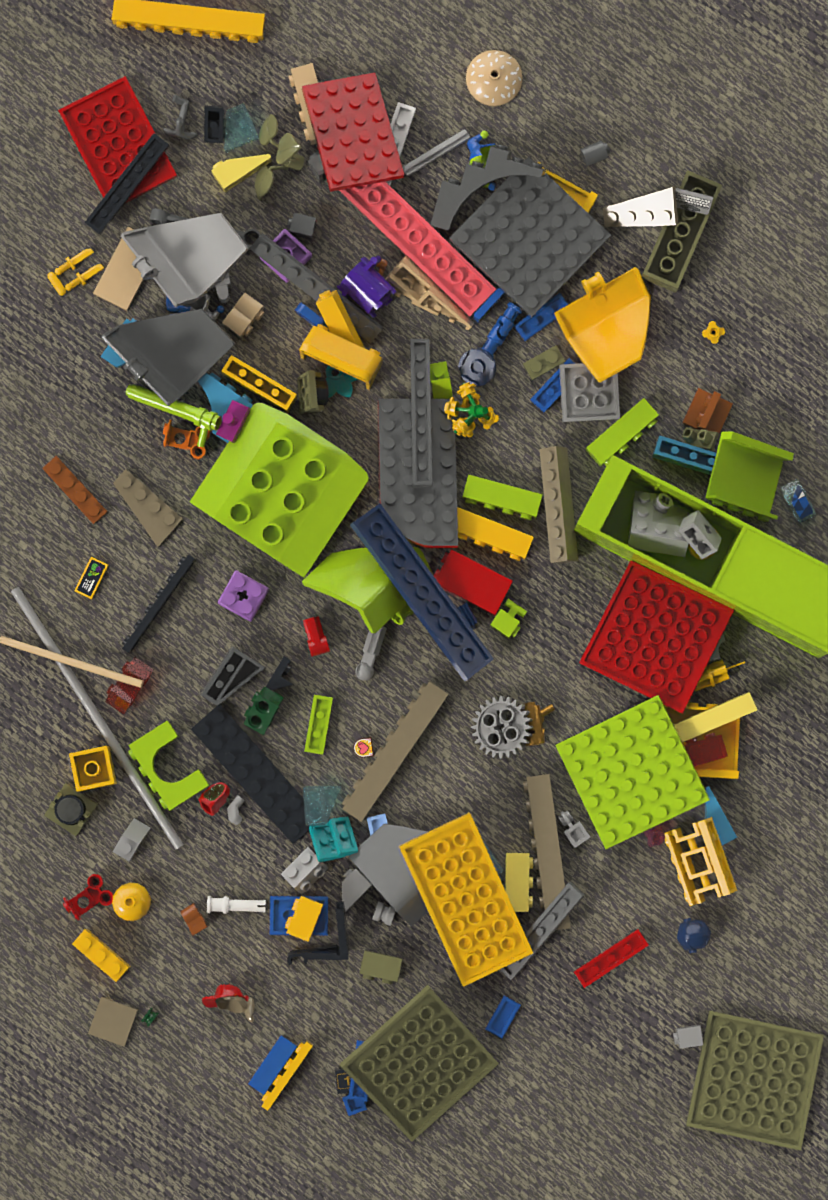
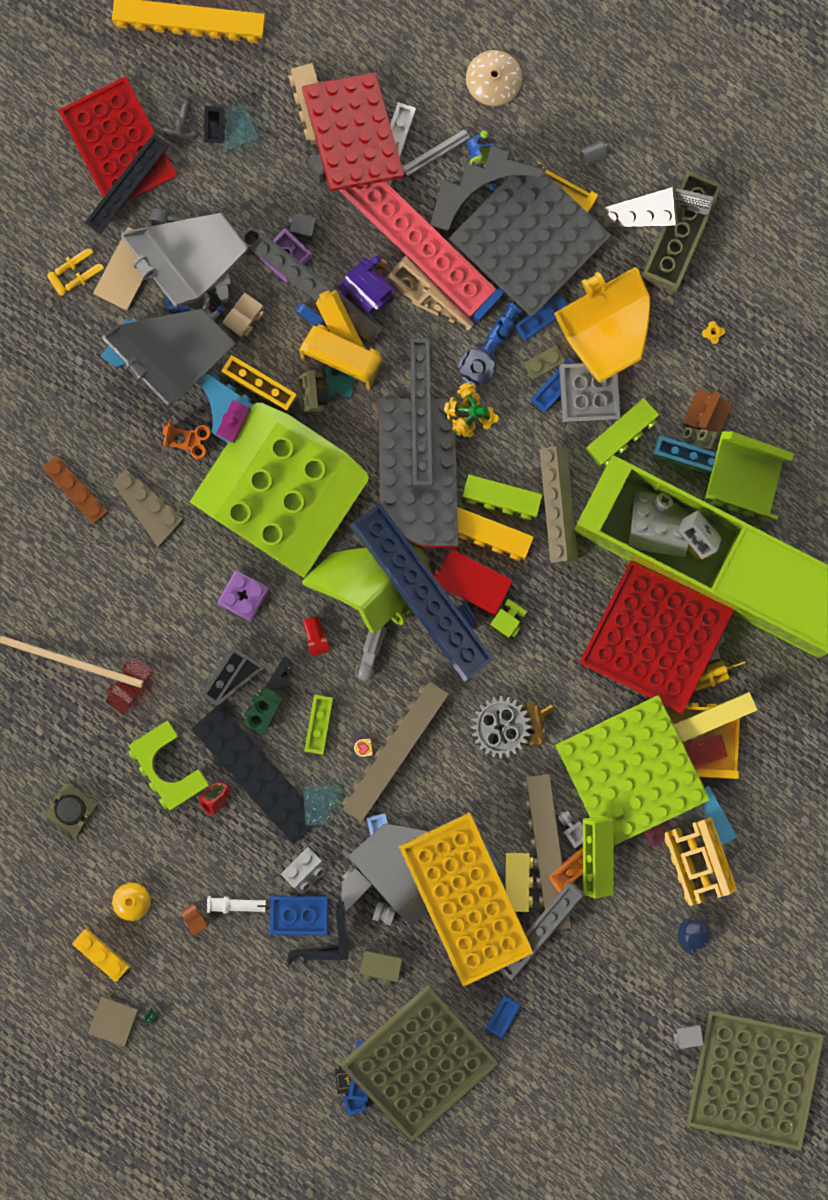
light grey piece [11,587,184,850] -> none
red piece [63,874,114,921] -> none
yellow brick [69,746,117,792] -> none
tile [74,557,109,599] -> none
light grey slope [113,818,150,862] -> none
black plate [122,554,196,654] -> none
lime cylinder [126,384,222,447] -> none
hair [202,984,255,1023] -> none
light yellow slope [211,154,272,193] -> none
light grey arm [227,795,245,825] -> none
blue tile [248,1035,297,1095] -> none
olive plant [255,114,304,200] -> none
yellow plate [261,1041,313,1111] -> none
yellow brick [285,896,324,942] -> none
teal slope [309,817,359,862] -> none
lime slope [430,361,453,399] -> none
red plate [573,929,649,988] -> none
slope [780,479,816,524] -> none
none -> orange tile [548,847,583,892]
none -> lime brick [583,816,614,899]

